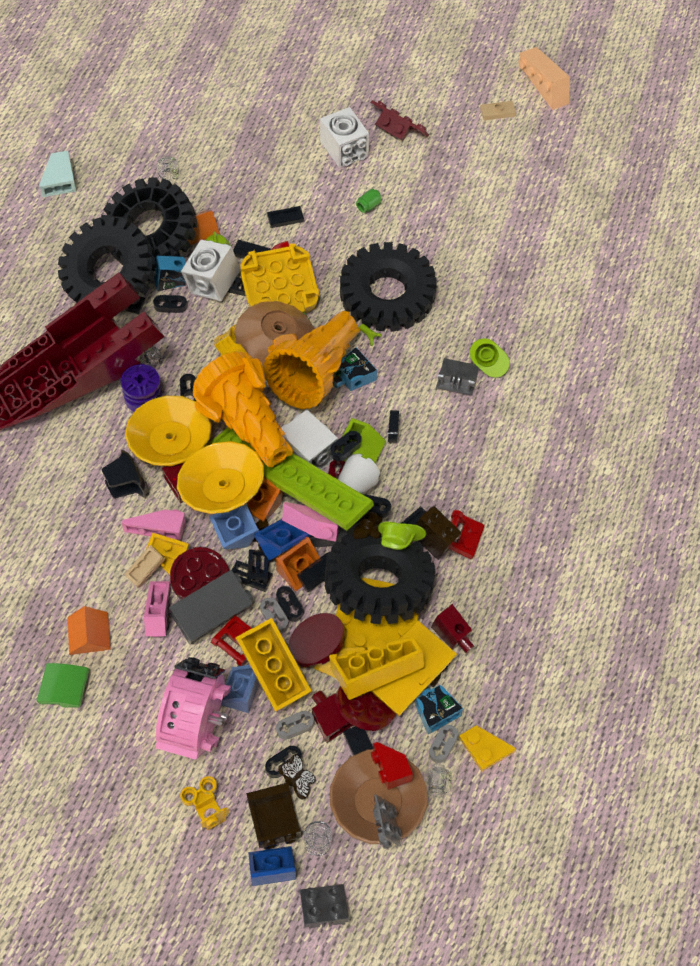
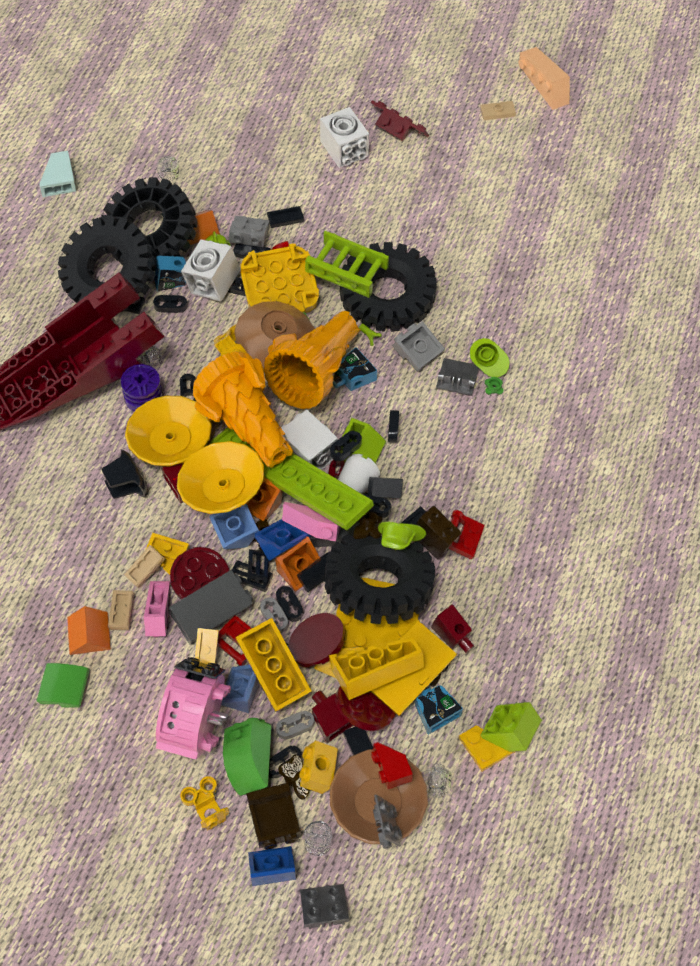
bright pink slope [122,509,186,541] -> none
bright green brick [356,189,381,213] -> none
light grey beam [429,725,458,763] -> none
none -> tan plate [108,590,134,630]
none -> yellow plate [195,628,219,664]
none -> bright green piece [223,718,271,796]
none -> light grey plate [229,216,269,247]
none -> yellow brick [299,740,338,794]
none -> lime fence [305,231,389,298]
none -> black tile [368,477,403,498]
none -> light grey plate [392,321,445,371]
none -> lime slope [481,702,542,752]
none -> bright green plate [485,377,503,395]

